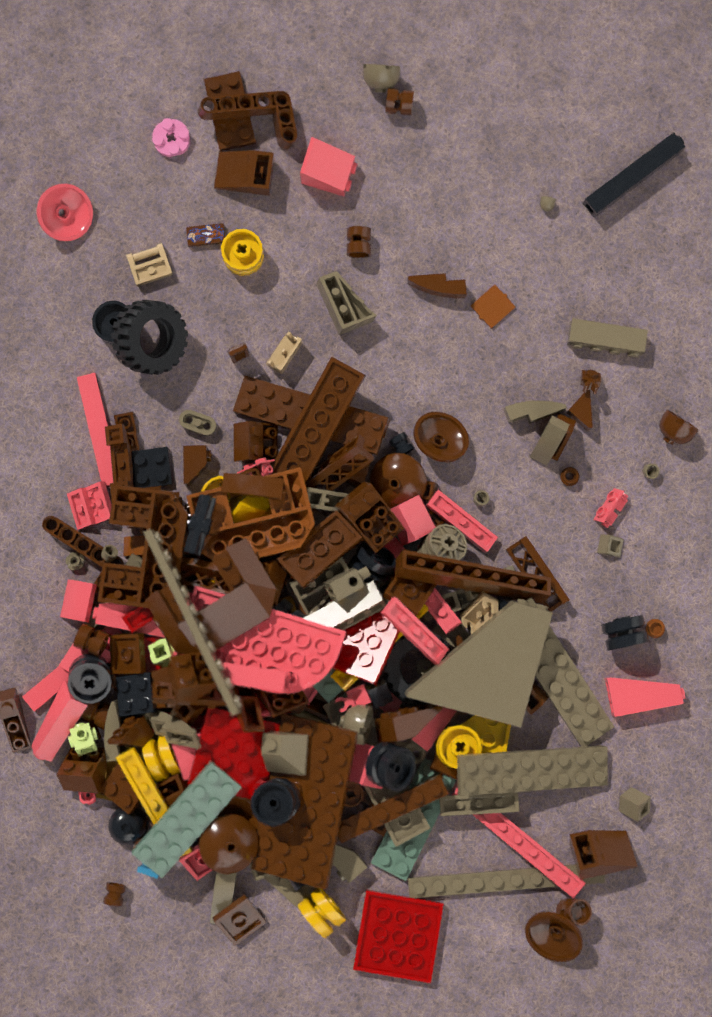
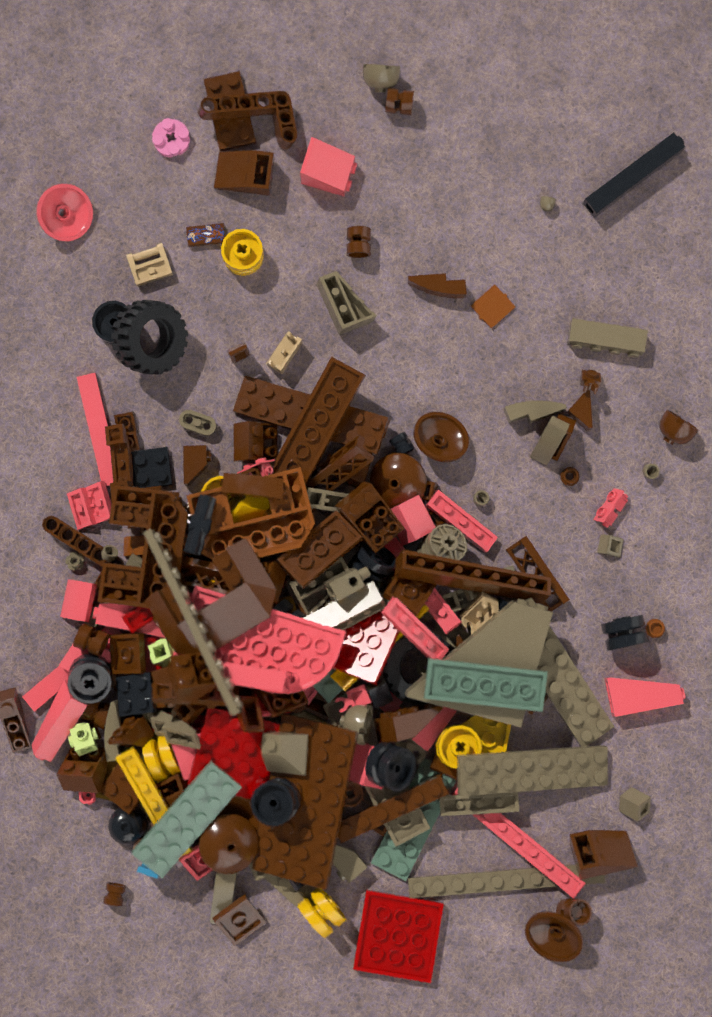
none -> sand green plate [423,658,548,712]

